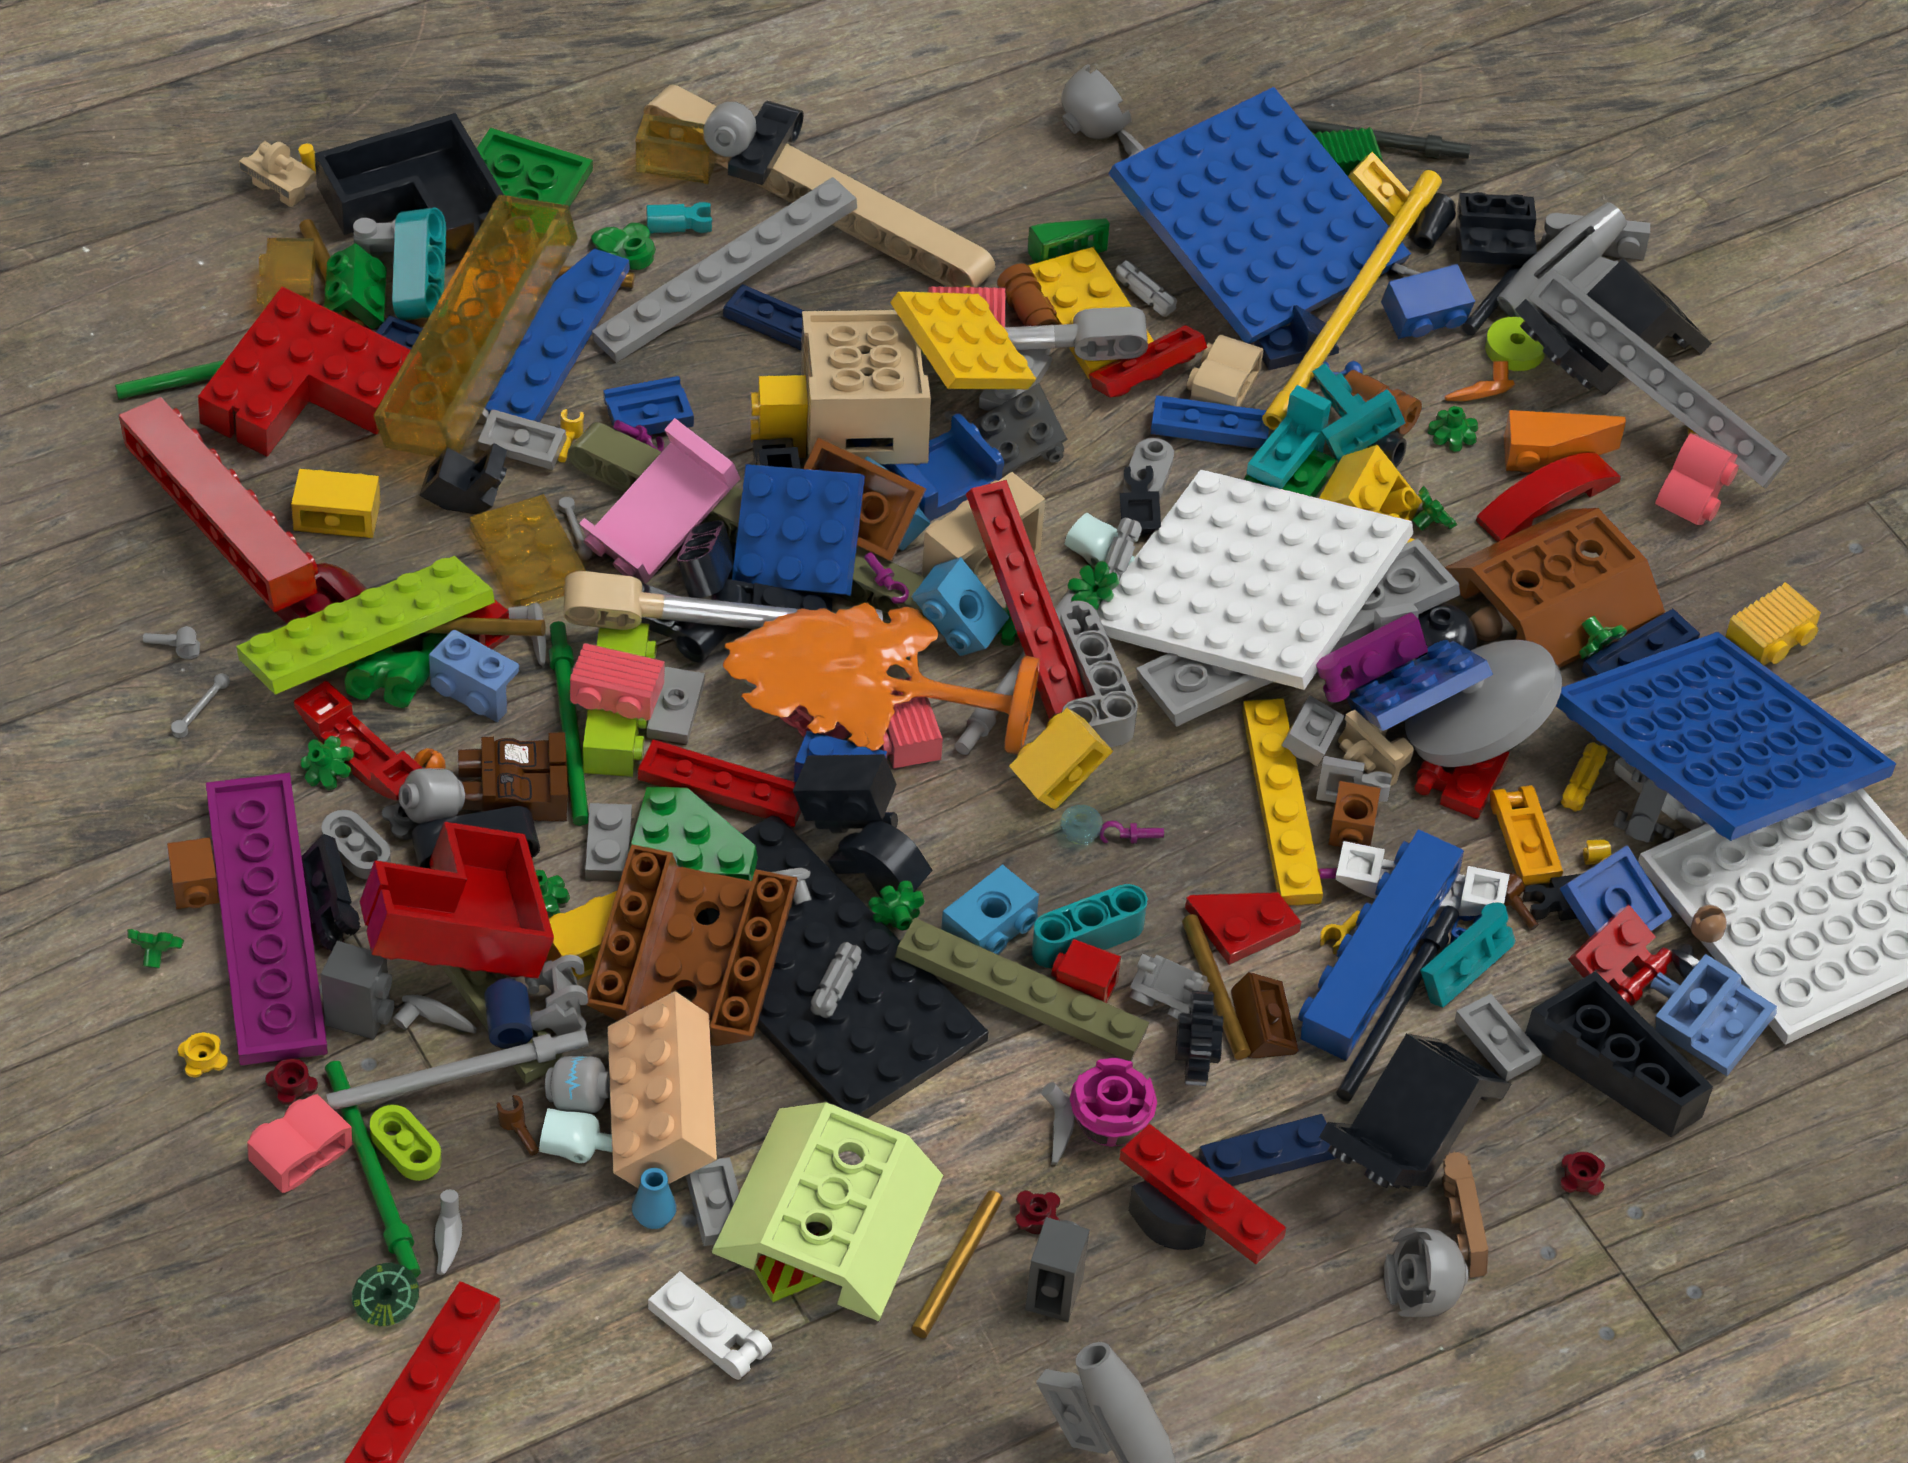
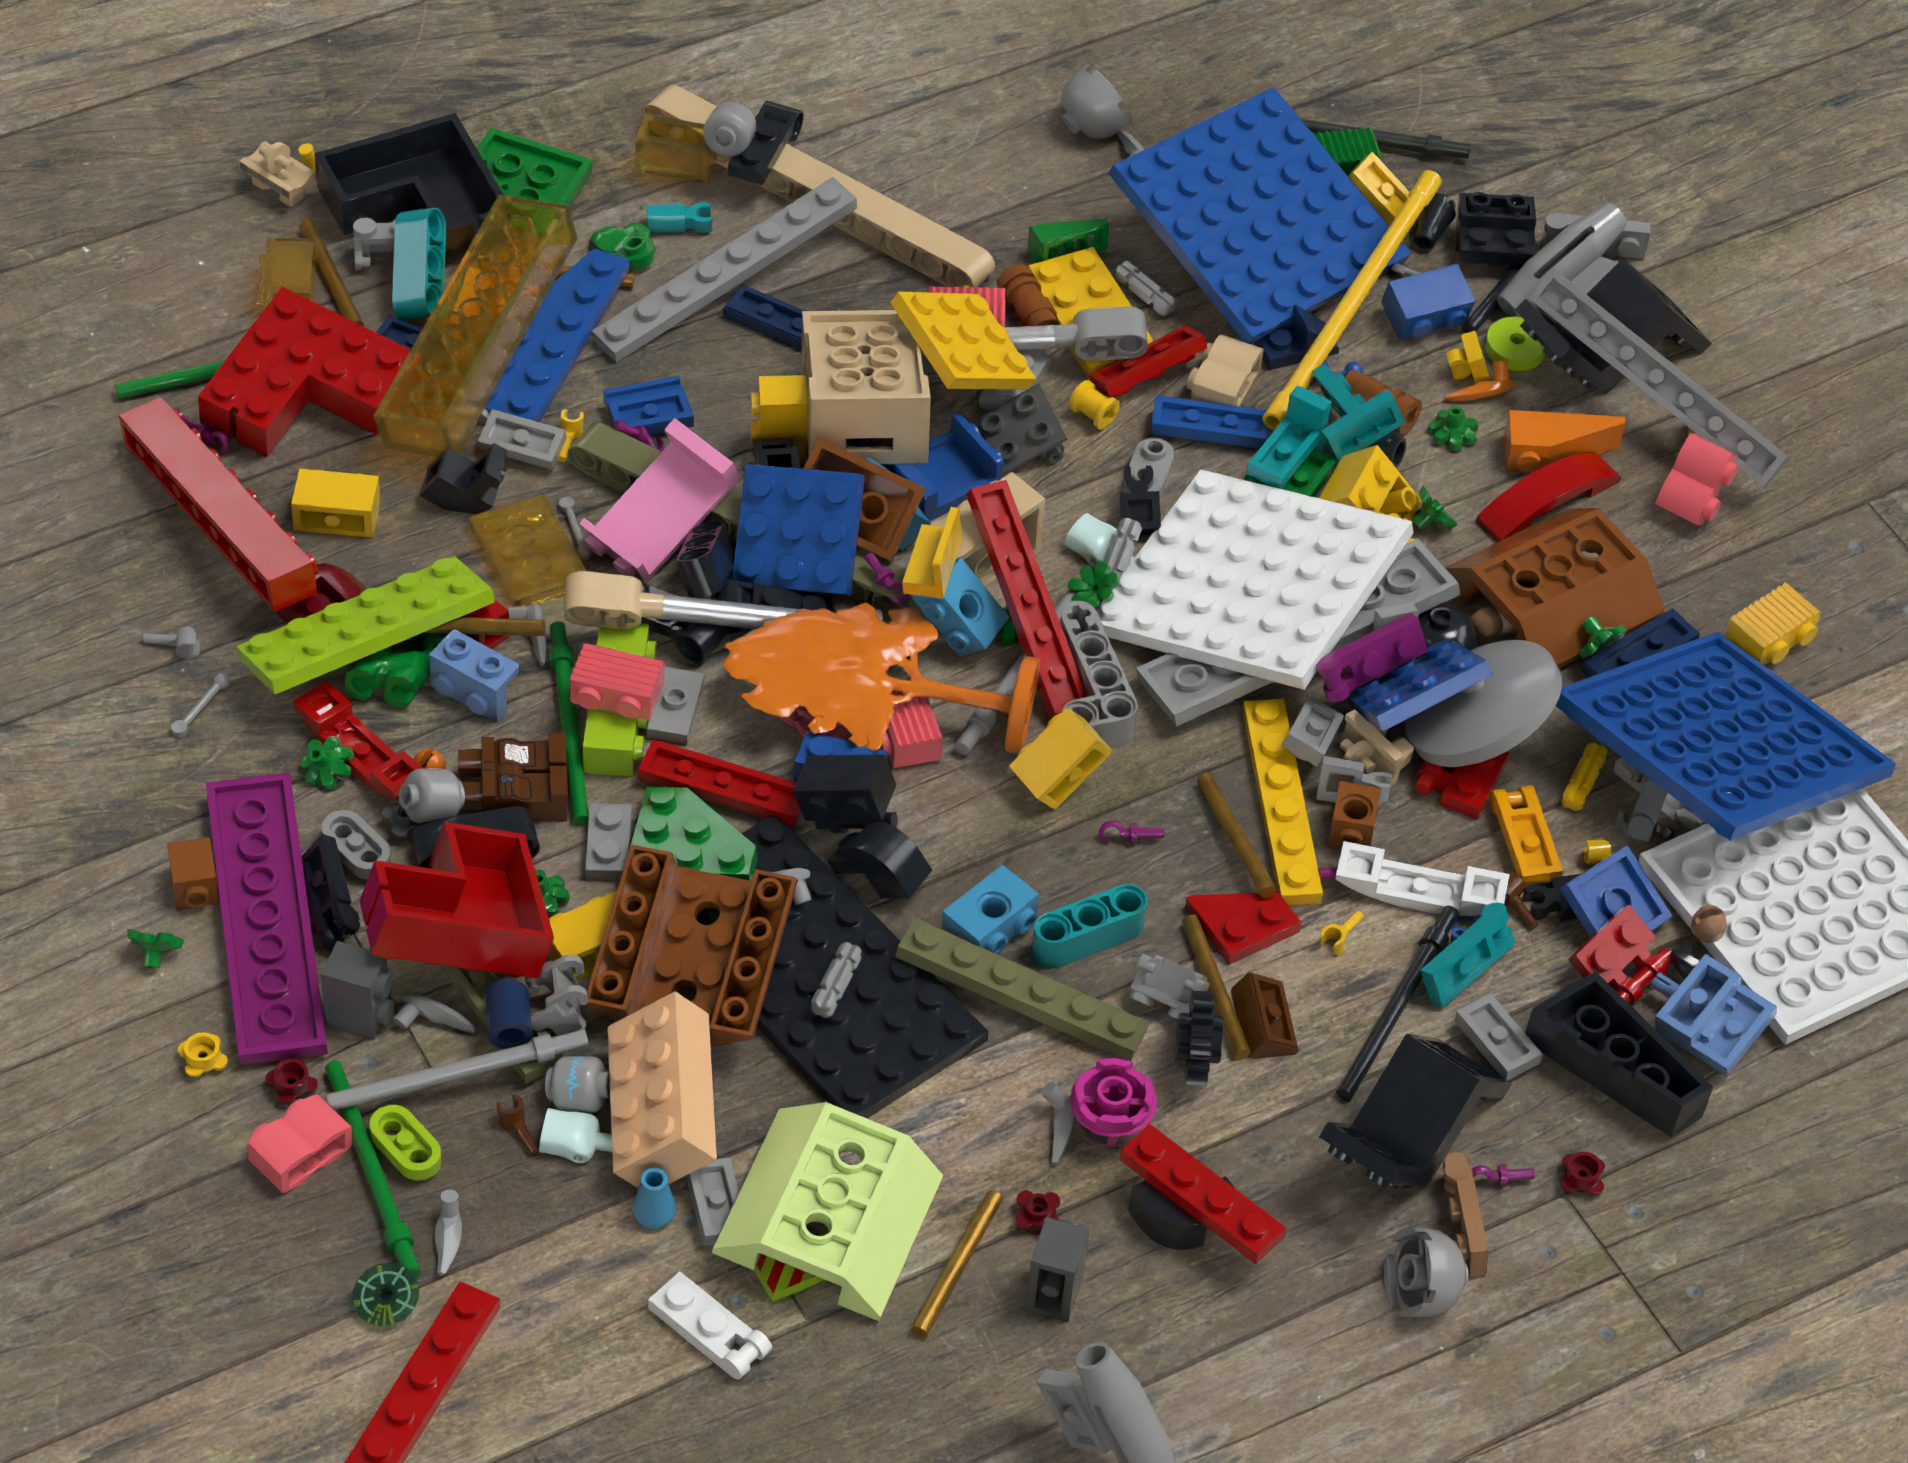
green bracket [324,243,387,330] -> none
green plant [868,881,925,931] -> none
red brick [1051,939,1121,1003] -> none
clear light blue plate [1061,805,1103,845] -> none
dark blue plate [1198,1114,1336,1186] -> none
blue brick [1298,829,1464,1061] -> none
none -> magenta hand [182,415,229,454]
none -> yellow panel [902,507,962,599]
none -> yellow bush [1068,380,1120,430]
none -> pearl gold bar [1197,772,1276,898]
none -> yellow tile [1446,331,1490,384]
none -> magenta hand [1471,1164,1535,1187]

